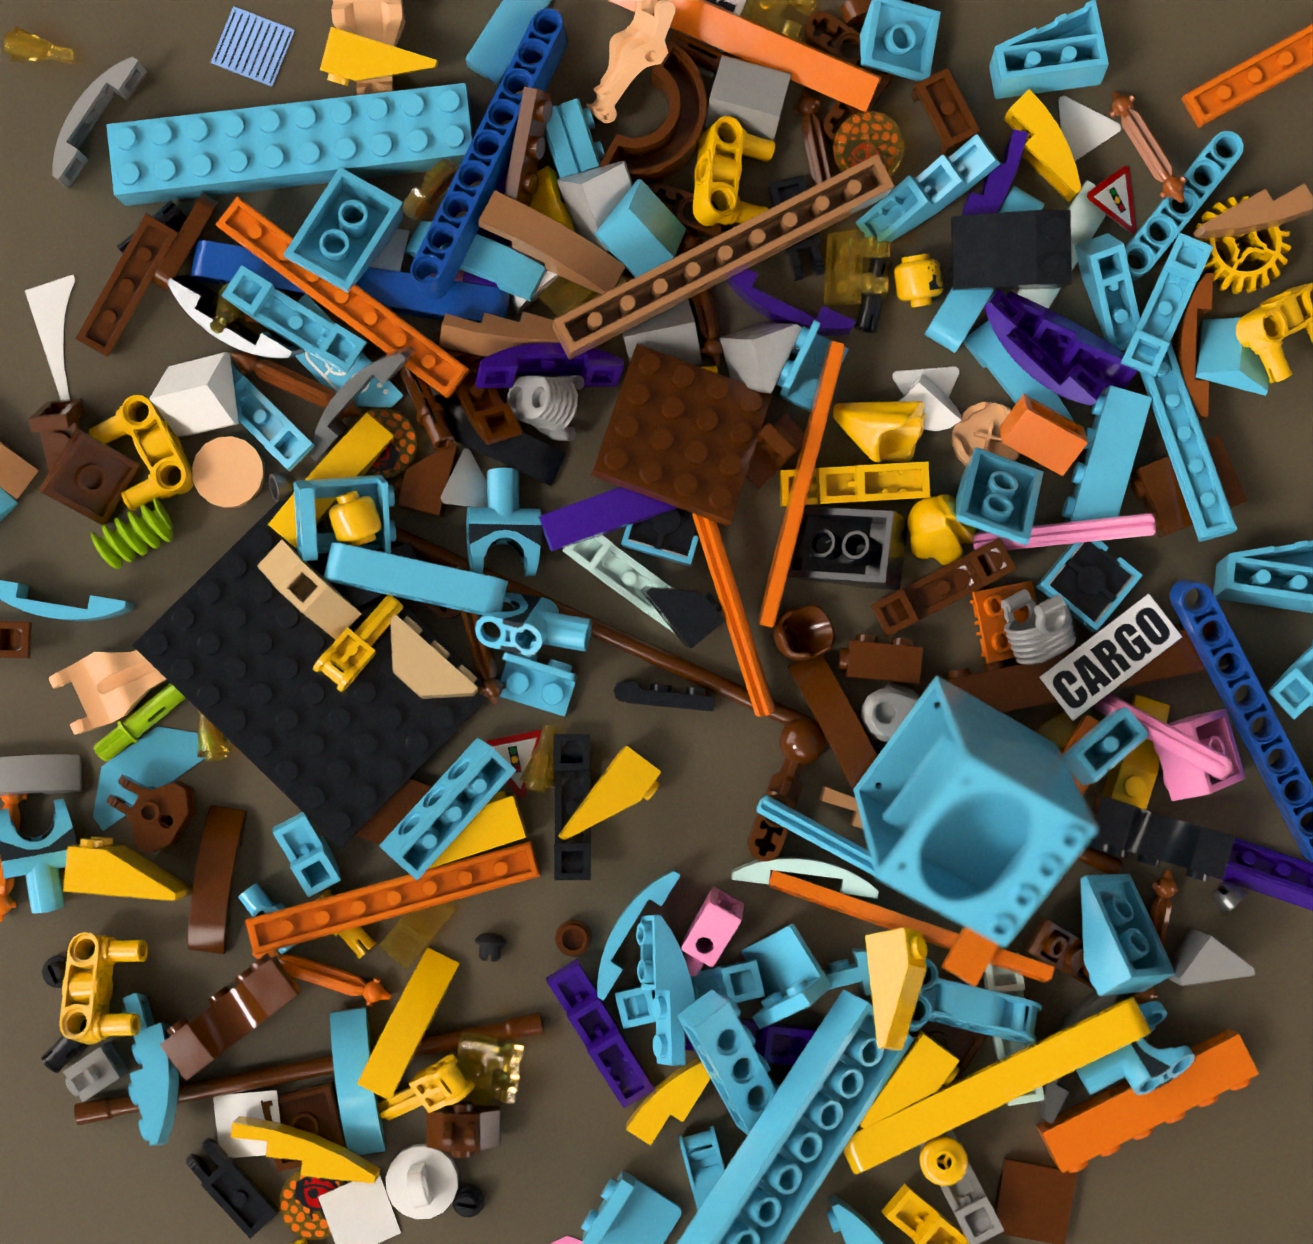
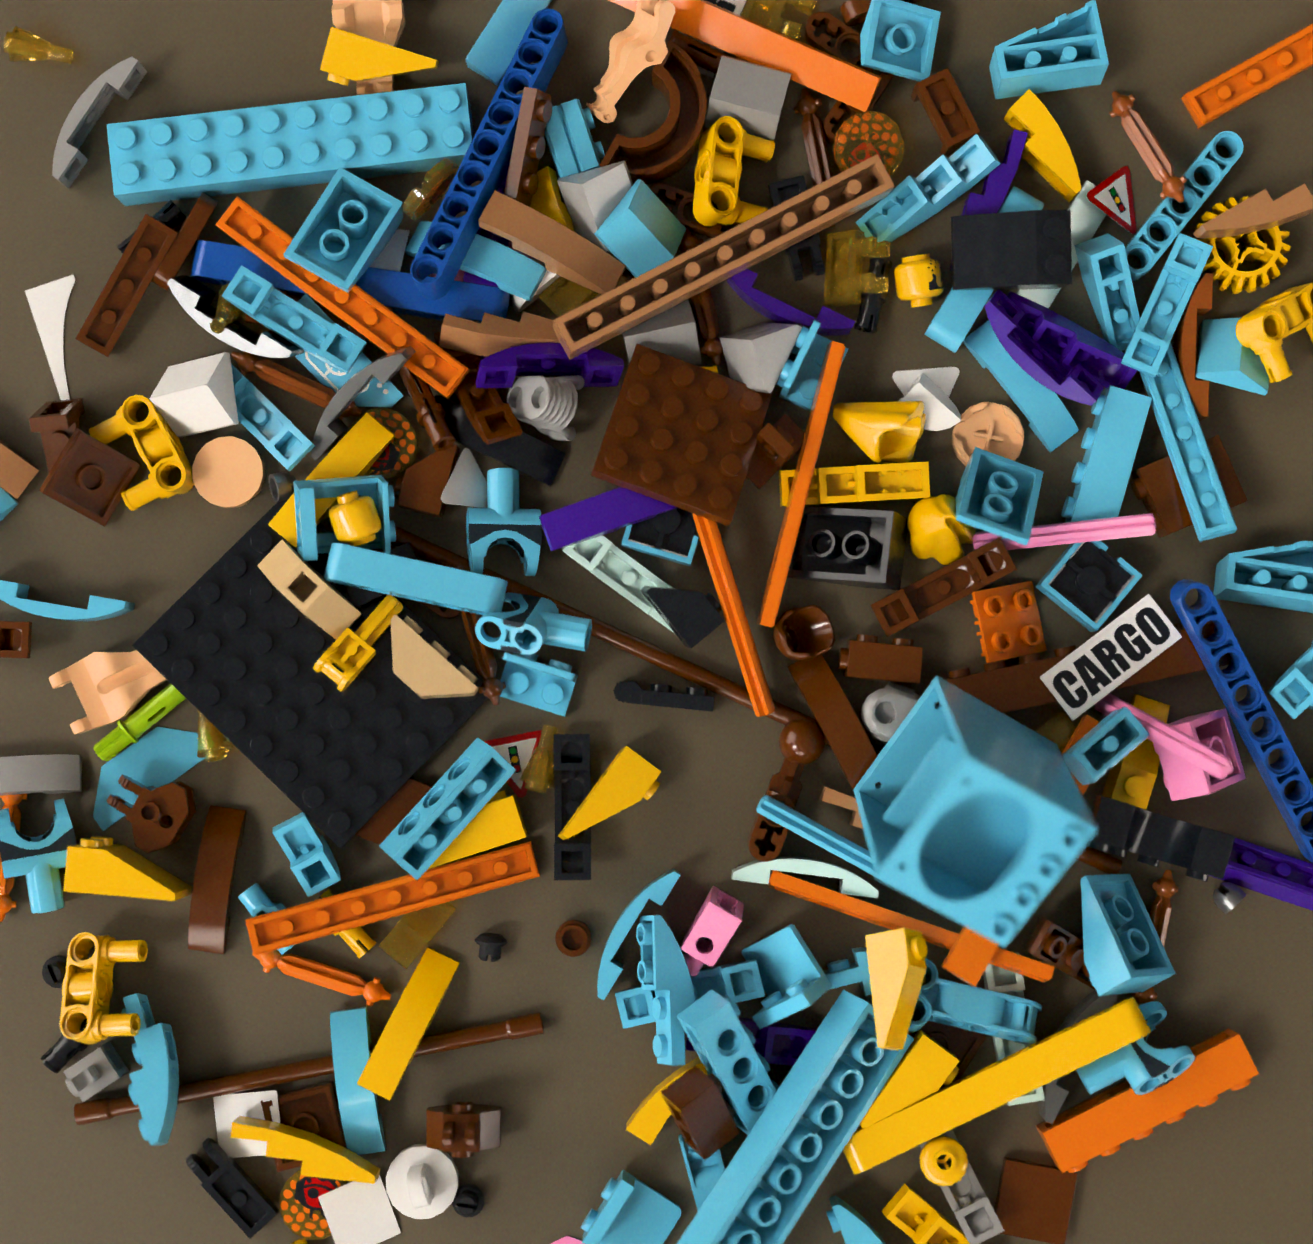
lime piece [90,497,174,569] -> none
reddish brown brick [160,953,302,1080] -> none
light blue sticker [210,6,295,87] -> none
yellow connector [378,1055,475,1120] -> none
clear yellow plate [456,1032,524,1106] -> none
dark purple slope [546,959,655,1108] -> none
orange panel [999,393,1088,476] -> none
light grey piece [1001,589,1076,665] -> none
white sticker [1058,96,1121,161] -> none
light grey slope [1167,928,1255,986] -> none
none -> reddish brown brick [661,1065,739,1160]

